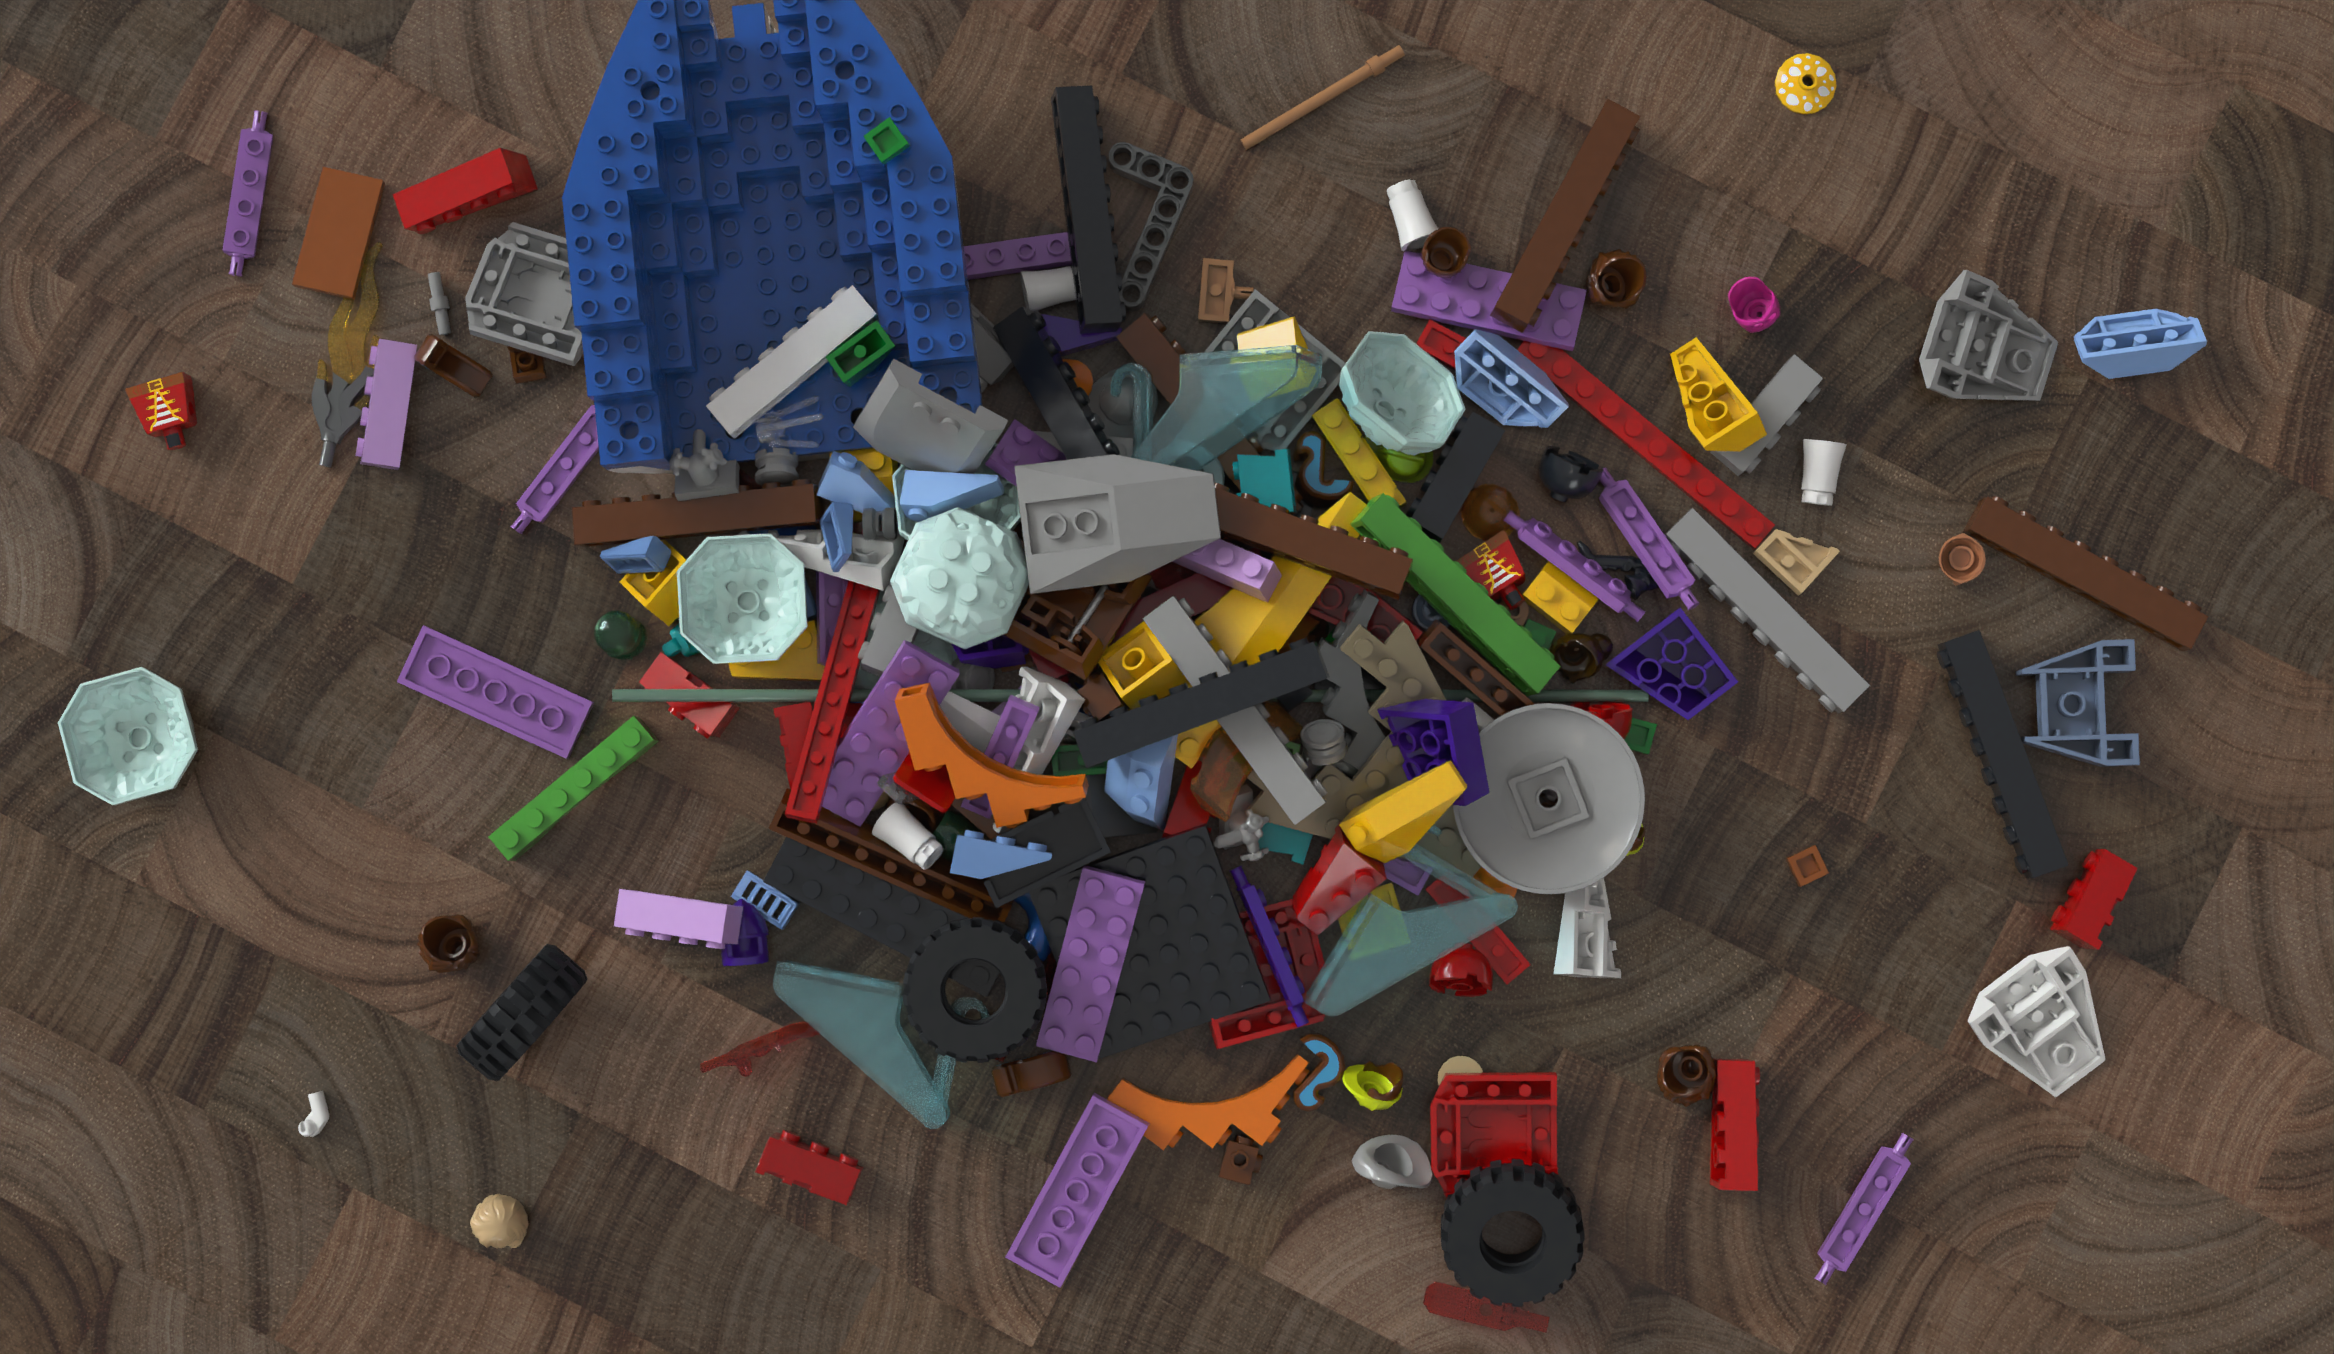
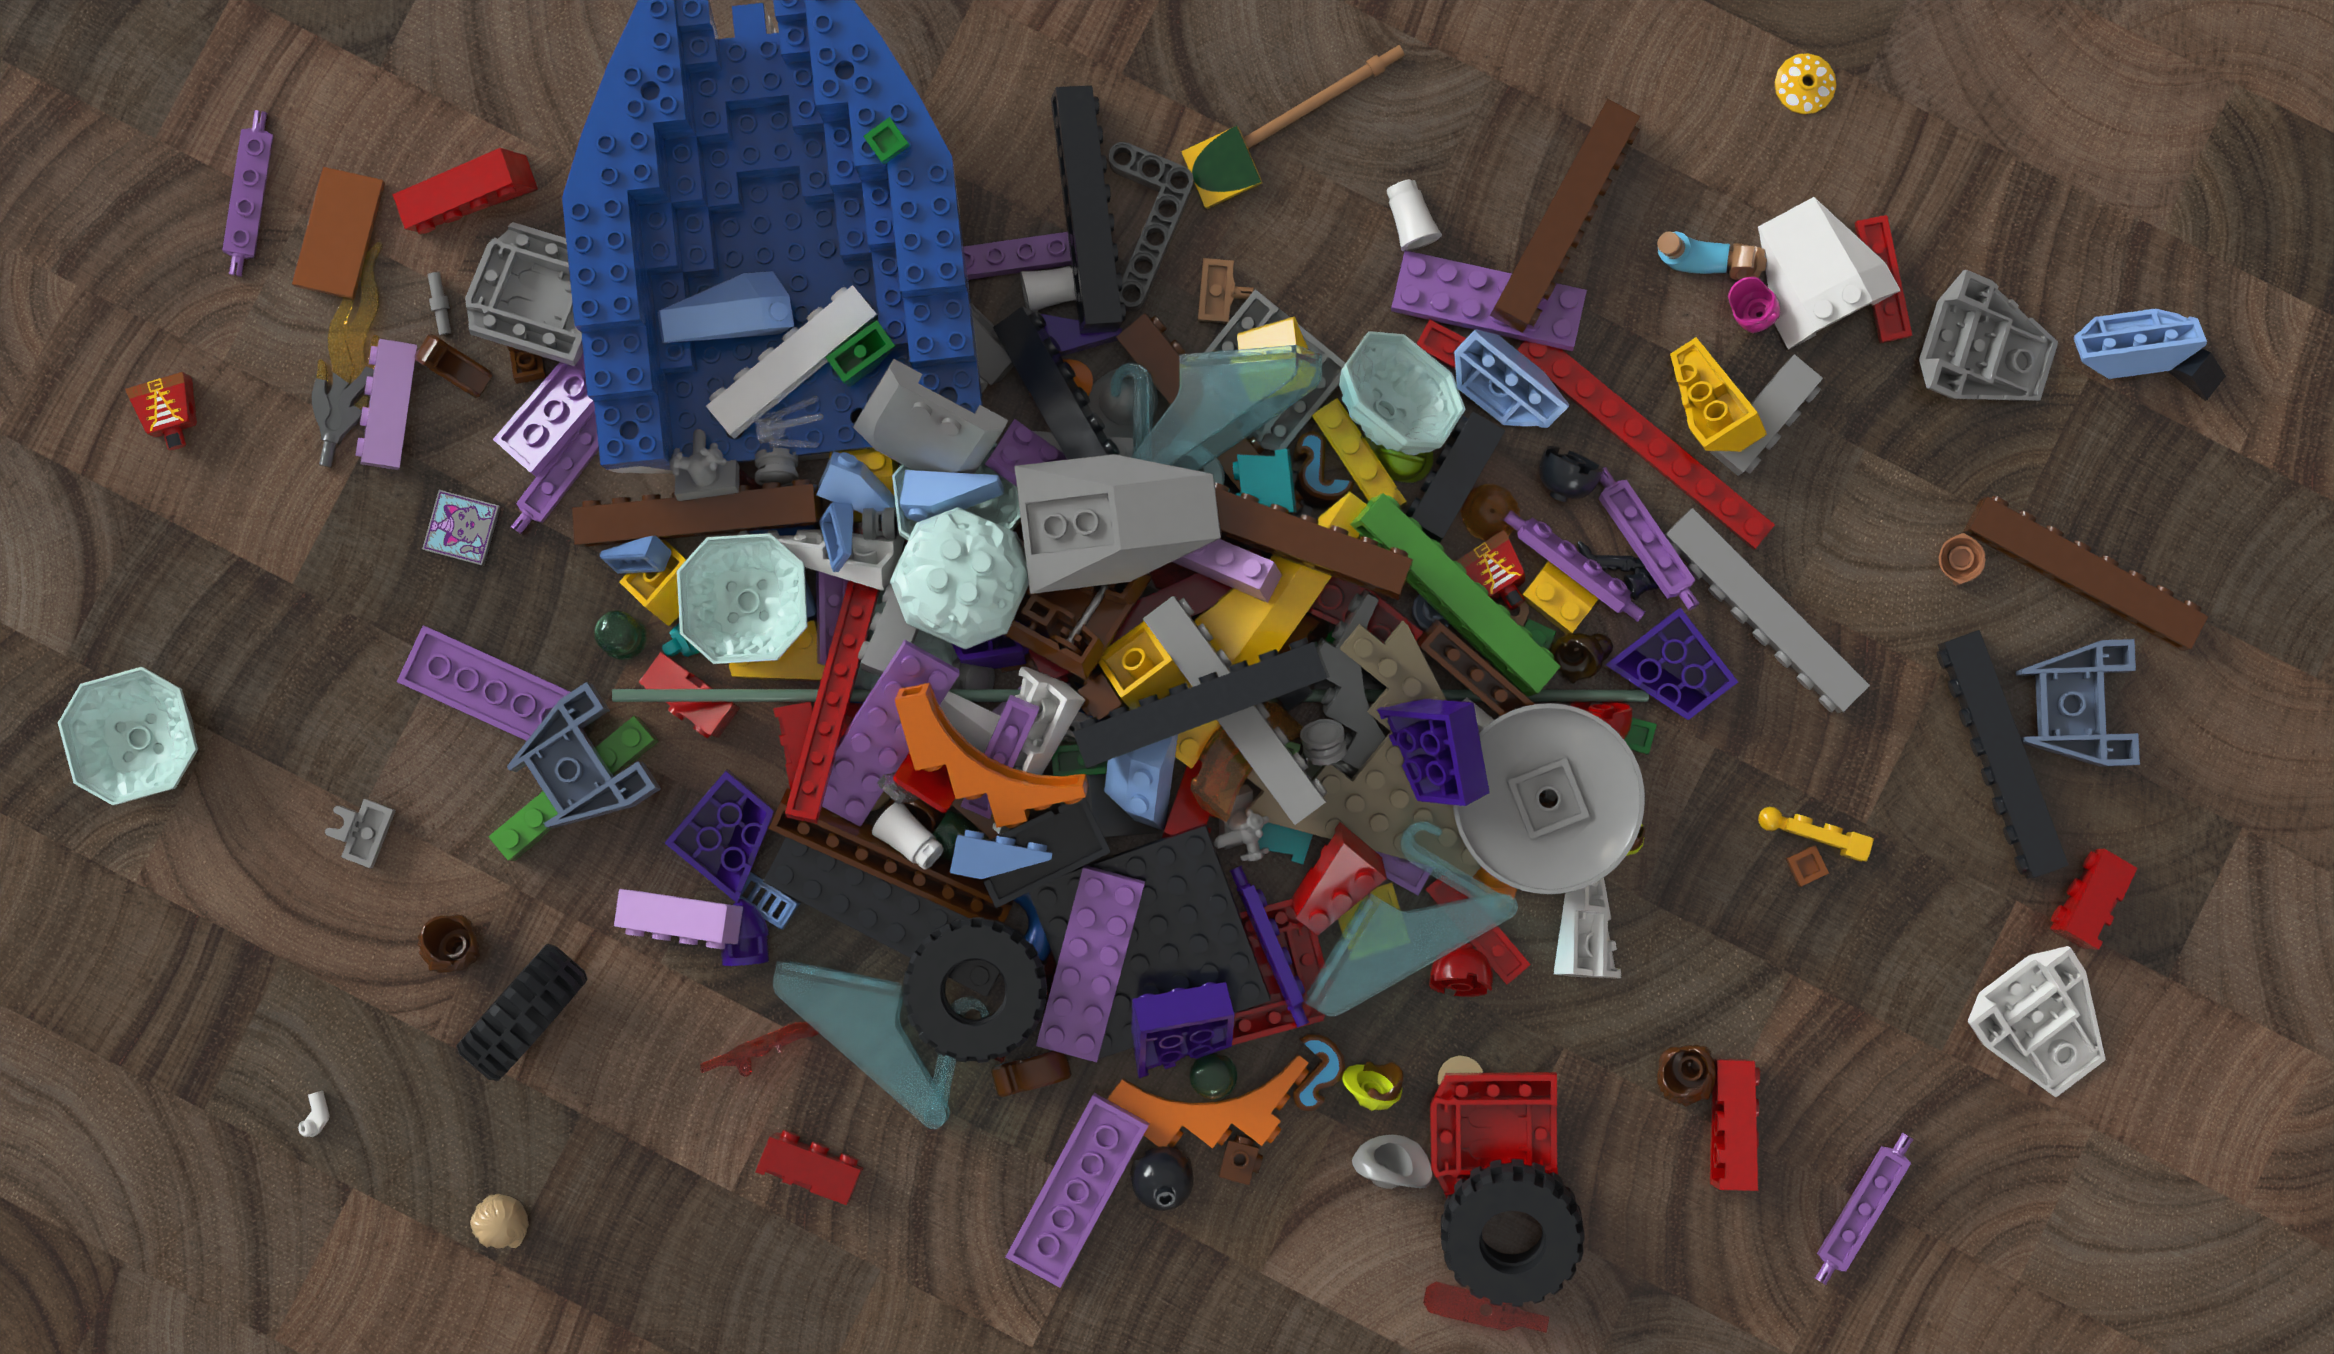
yellow wedge [1339,760,1468,863] -> none
reddish brown hair [1422,227,1471,278] -> none
reddish brown hair [1586,249,1647,309] -> none
tan wing [1753,529,1840,596] -> none
white plant [1801,439,1847,506] -> none
none -> light grey plate [325,799,396,868]
none -> tile [422,490,500,566]
none -> plate [493,354,595,477]
none -> sand blue wedge [507,682,661,828]
none -> light blue wedge [657,271,794,343]
none -> dark purple wedge [665,769,774,903]
none -> black cylinder [1130,1146,1194,1211]
none -> dark purple wedge [1131,982,1235,1078]
none -> dark green tile [1181,126,1263,209]
none -> clear green helmet [1189,1053,1238,1100]
none -> piece [1657,231,1767,281]
none -> white wedge [1758,197,1901,350]
none -> yellow plate [1758,806,1874,862]
none -> red plate [1855,215,1913,343]
none -> black slope [2168,349,2226,401]

